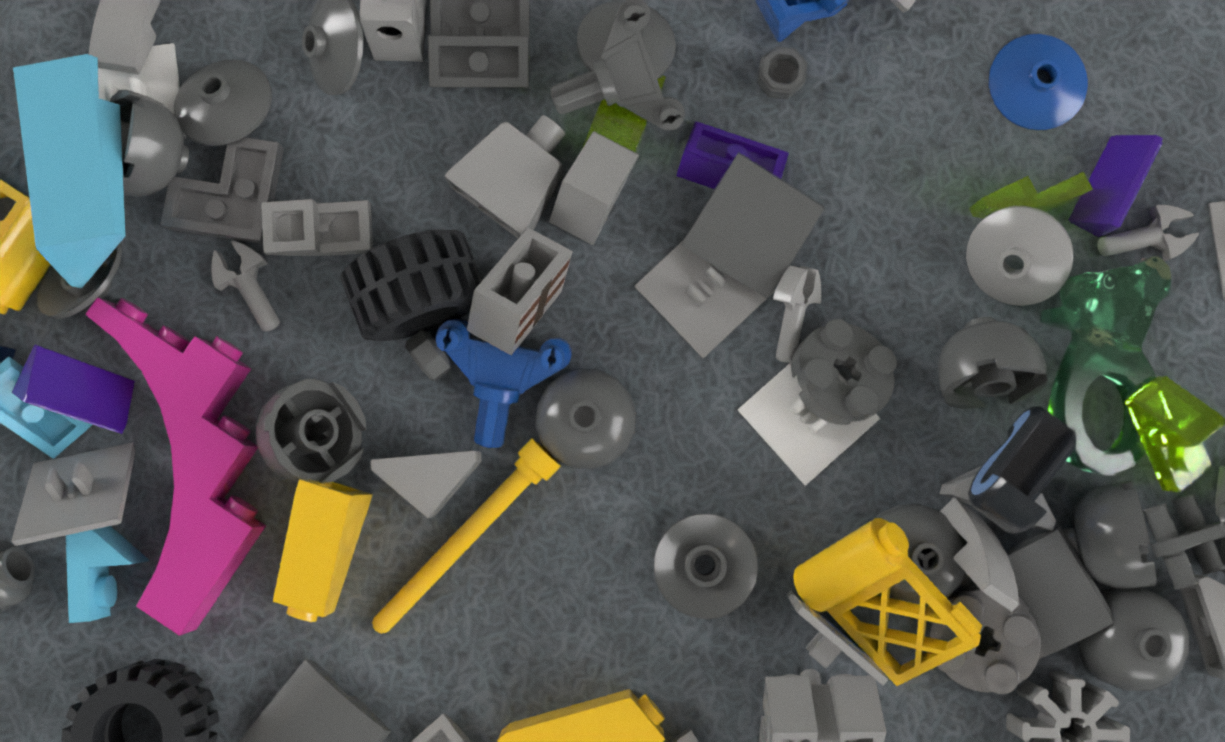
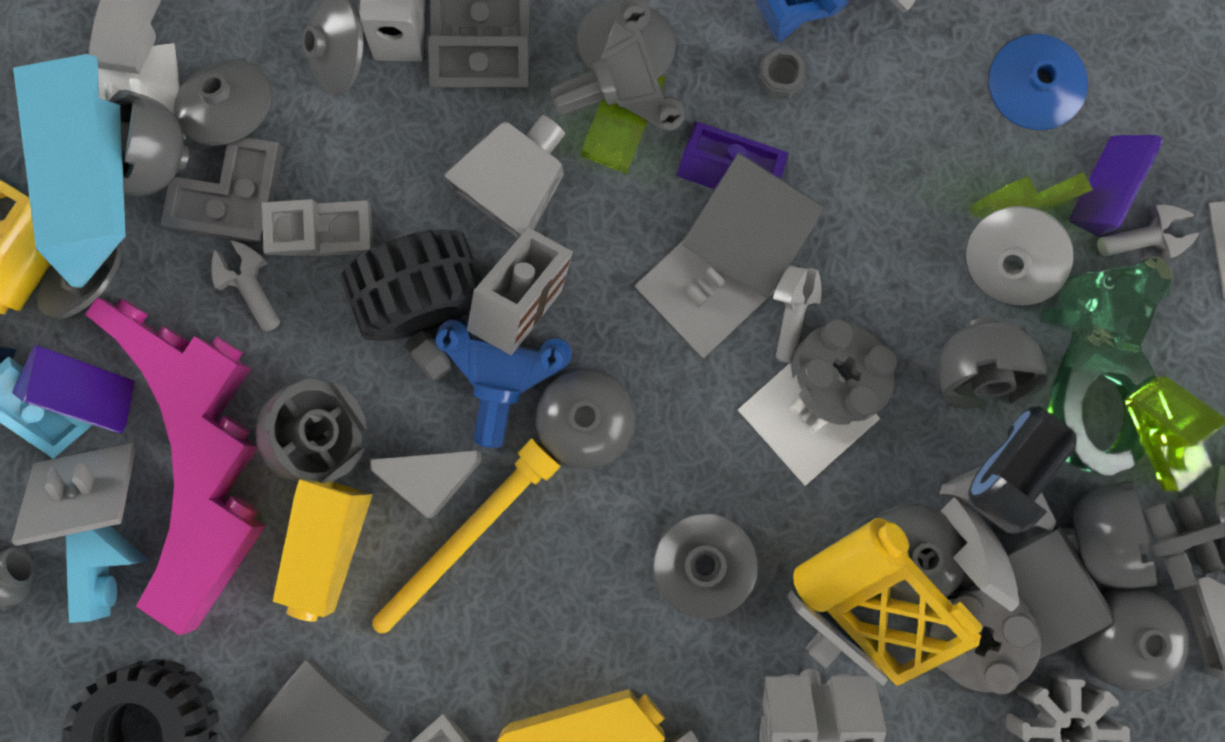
light grey slope [549,131,639,245] -> none

